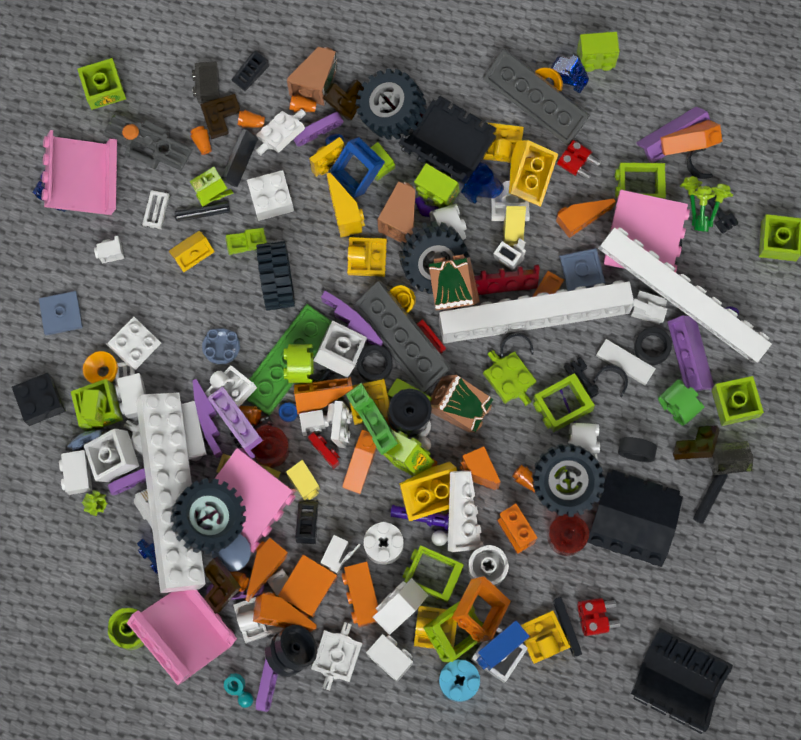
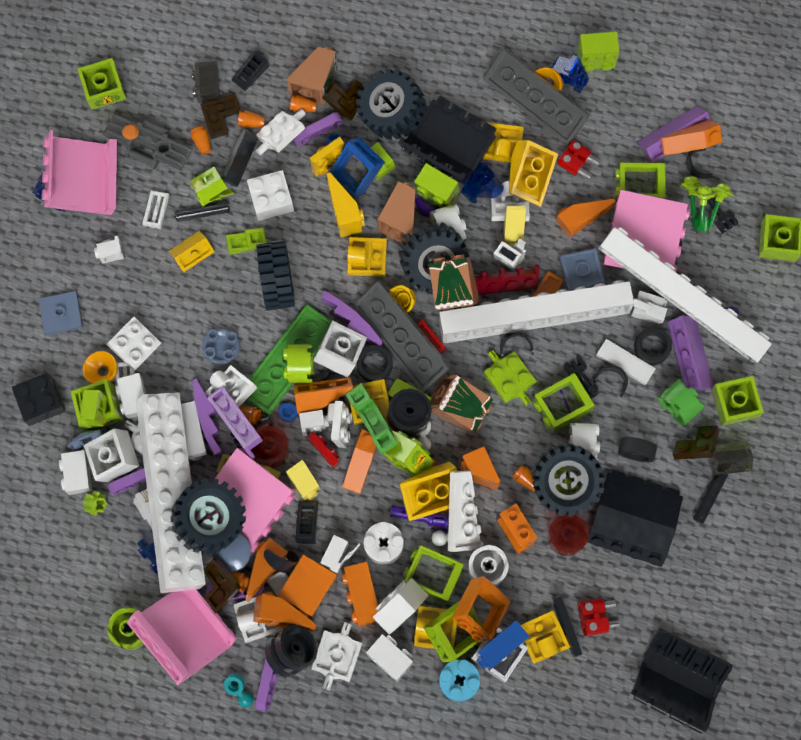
none -> black helmet [264,550,300,573]

